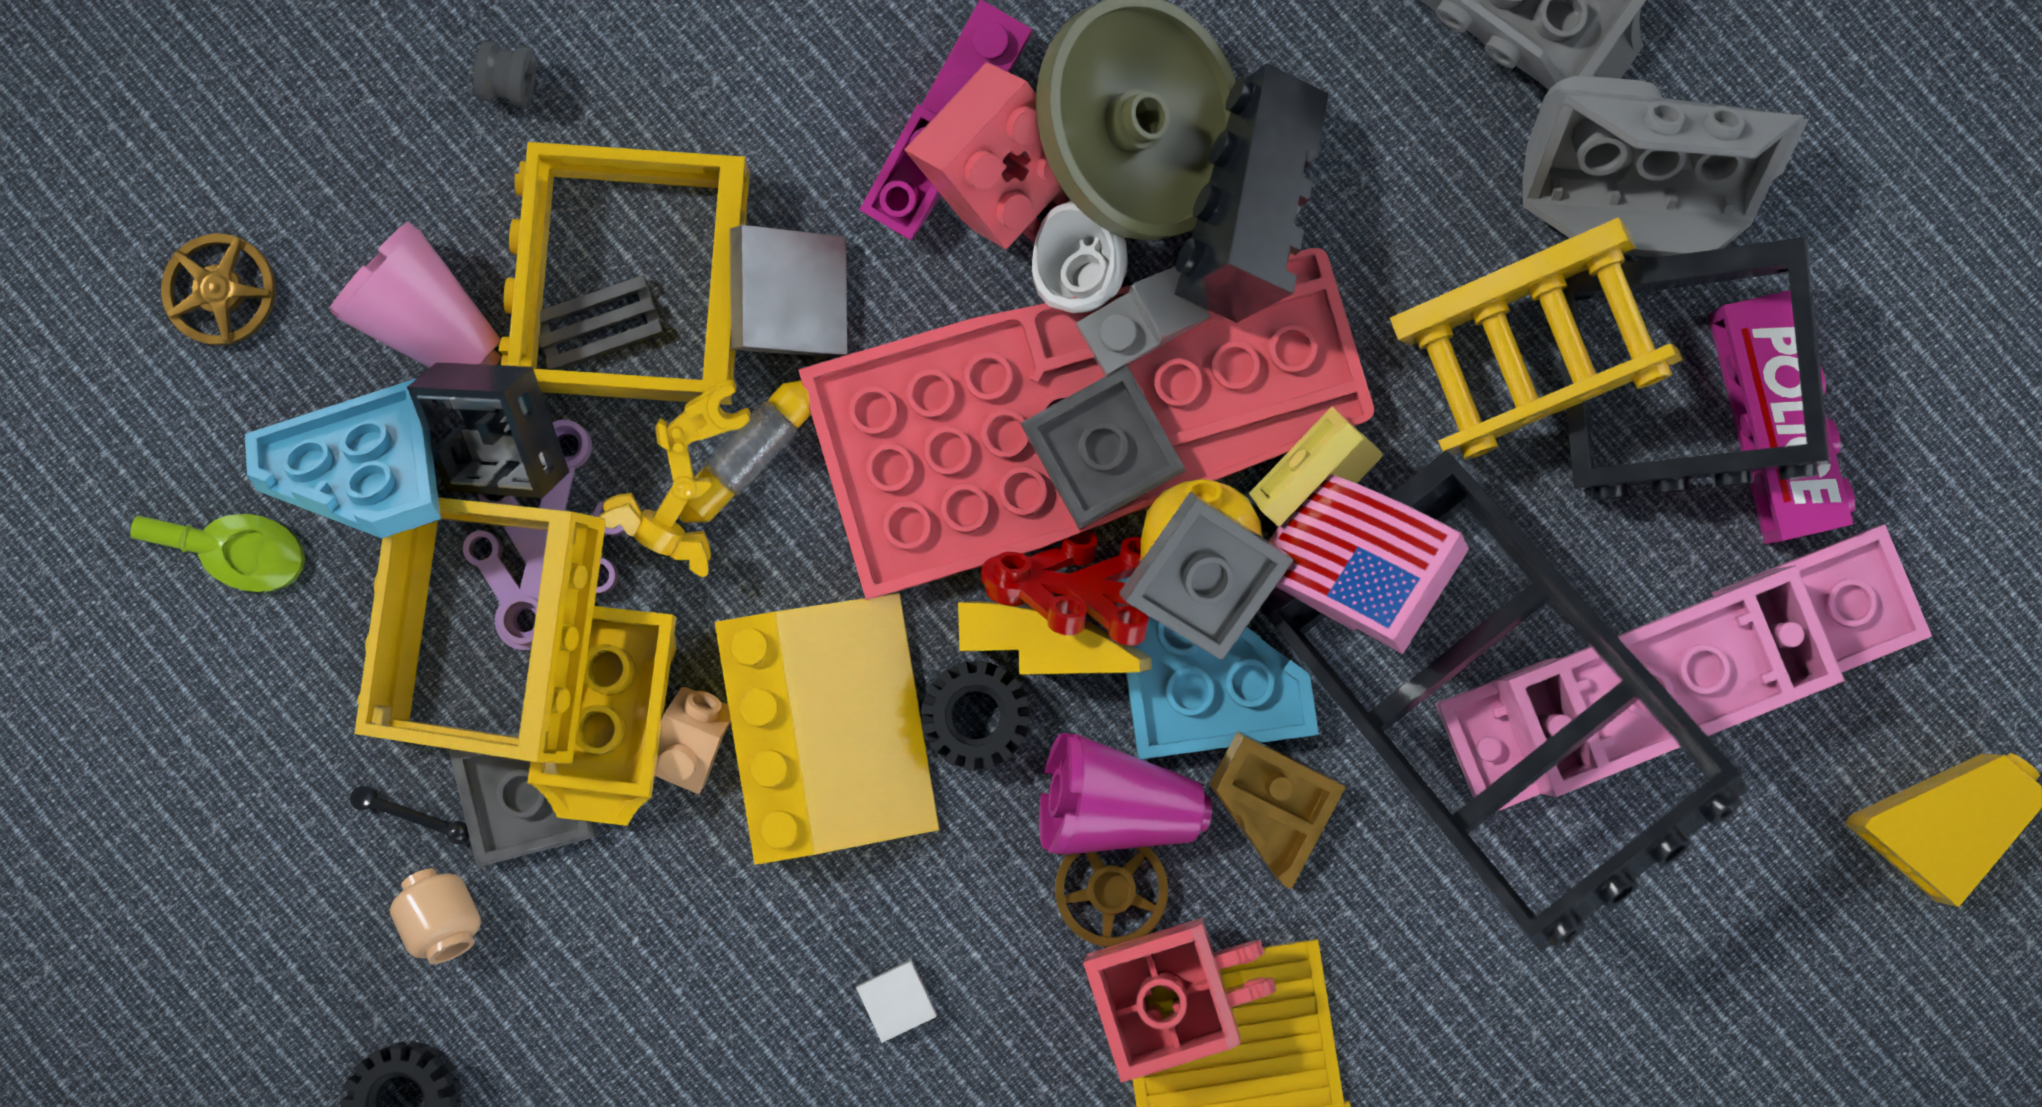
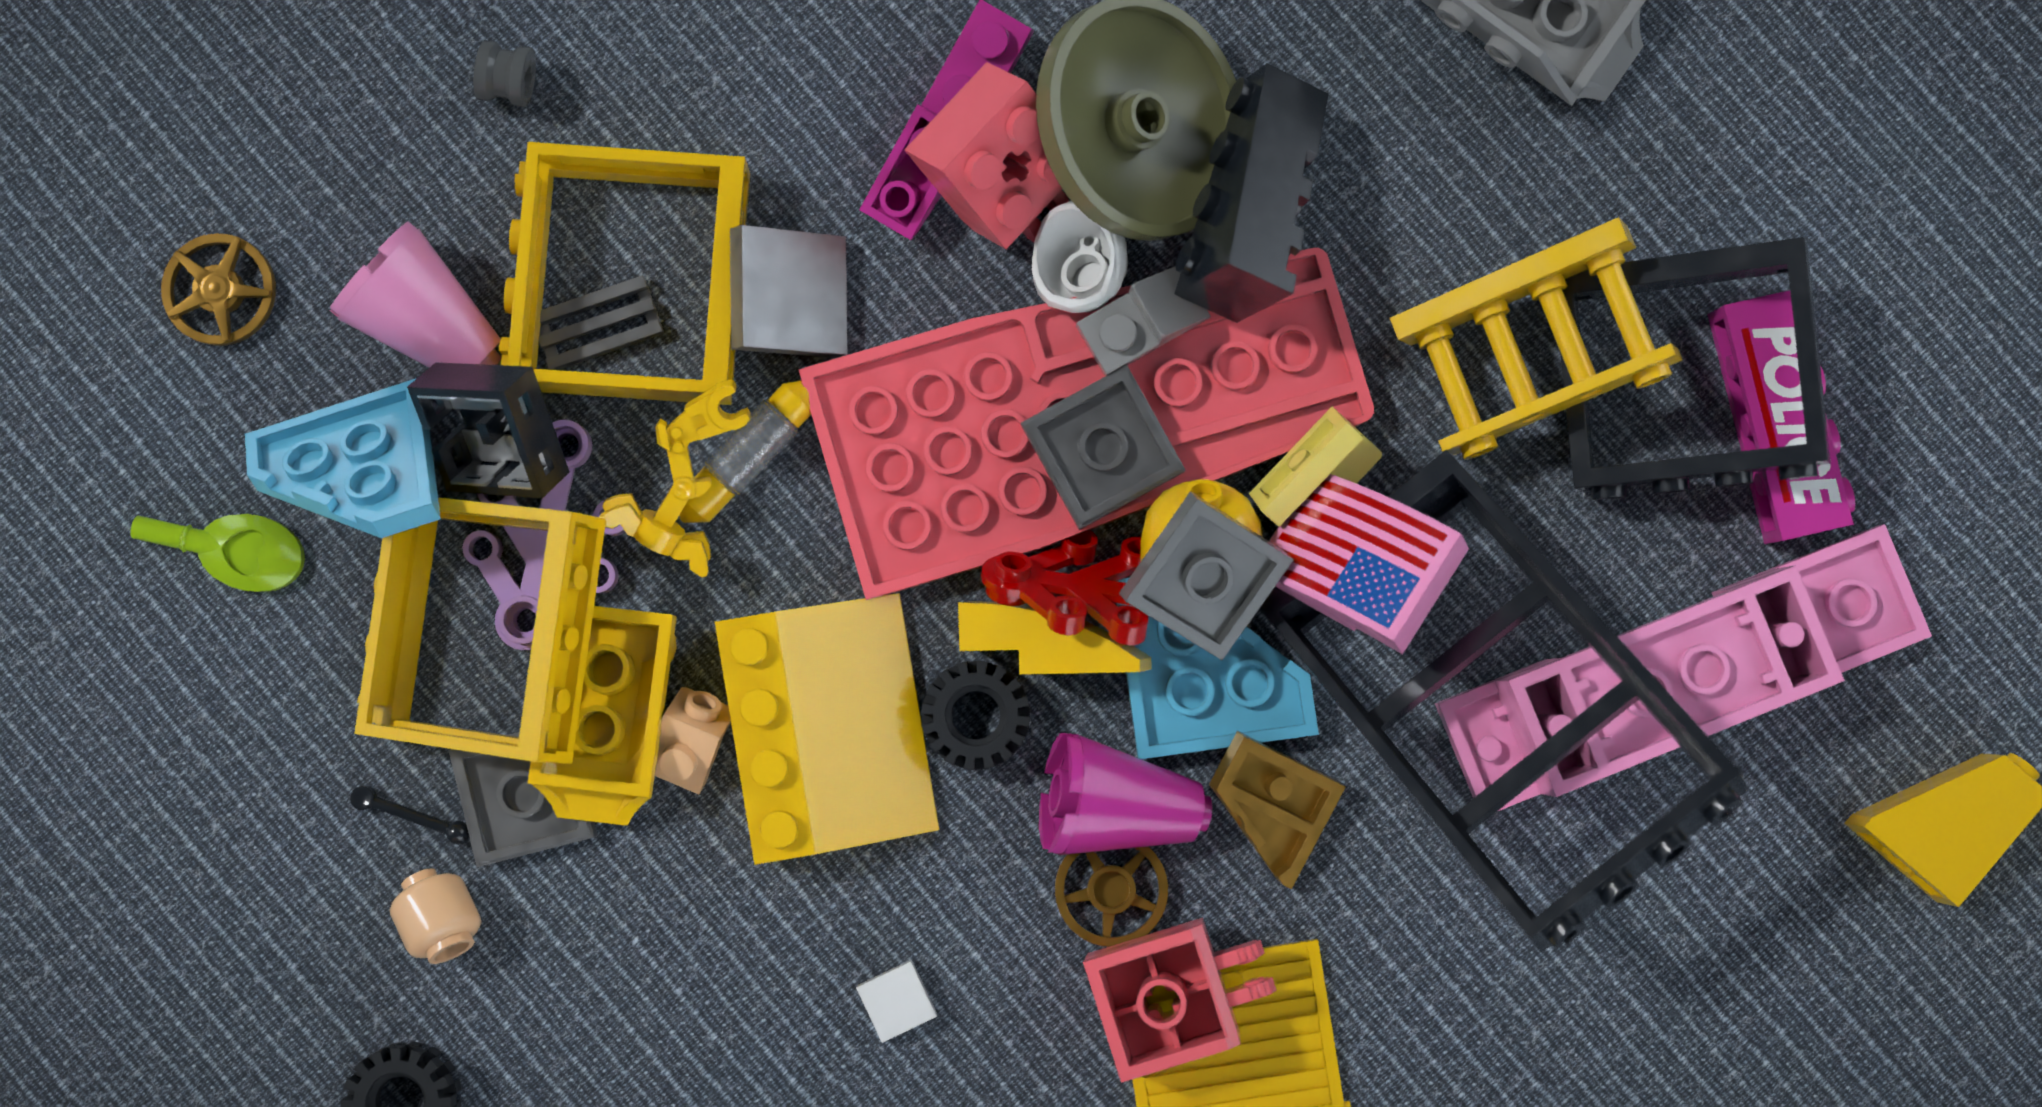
light grey slope [1523,75,1809,258] -> none

